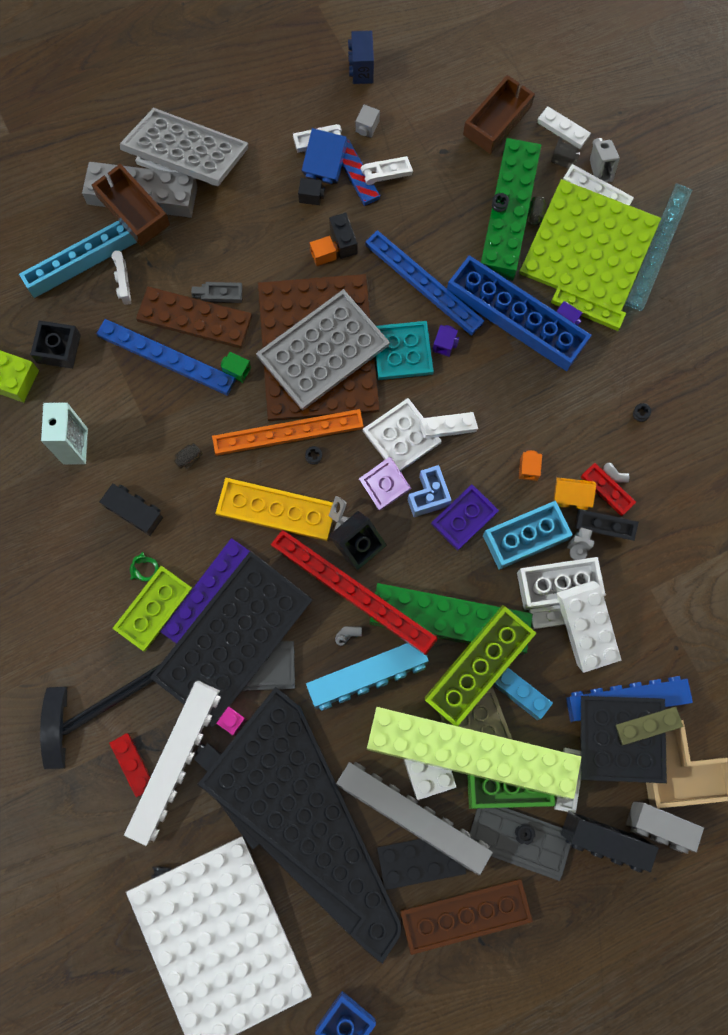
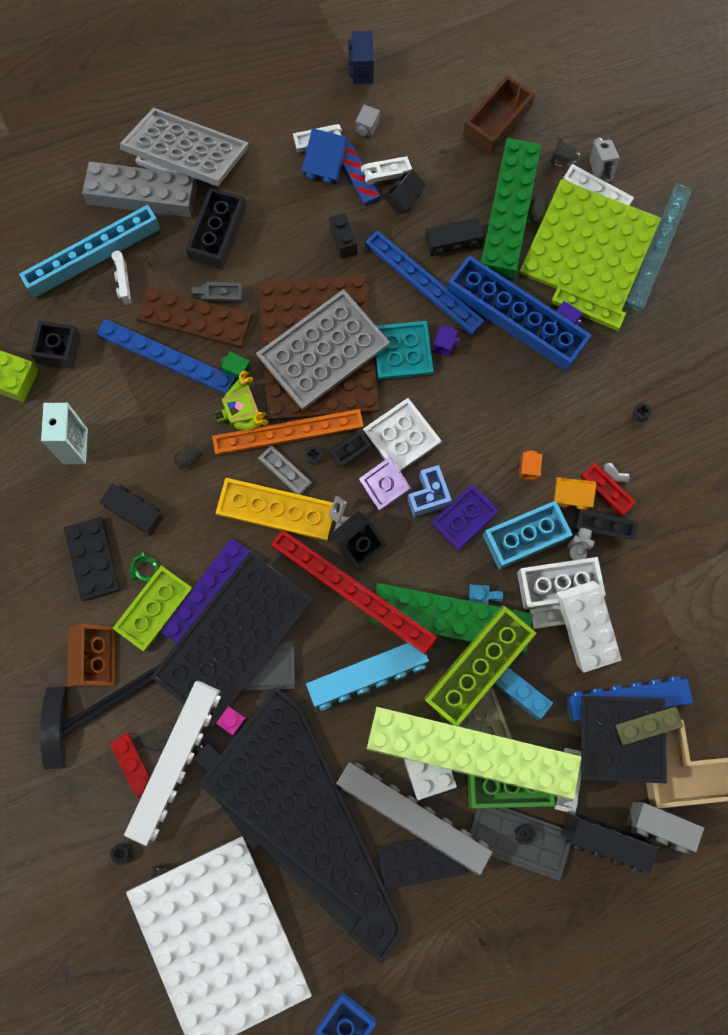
reddish brown piece [91,163,170,246] -> none
black brick [298,178,325,206] -> none
orange brick [310,236,338,266] -> none
light grey arm [335,626,362,646] -> none
reddish brown plate [400,878,533,955] -> none
white plate [419,412,478,439] -> none
black bush [492,193,509,212] -> none
white plate [537,106,591,149] -> none
none -> black plate [63,517,120,601]
none -> dark orange slope [67,624,116,687]
none -> black plate [111,843,132,865]
none -> black brick [186,187,246,270]
none -> torso [214,371,268,430]
none -> light grey tile [258,445,312,495]
none -> black brick [327,429,371,467]
none -> black brick [383,169,426,213]
none -> black brick [425,218,484,256]
none -> dark azure plate [469,584,503,605]

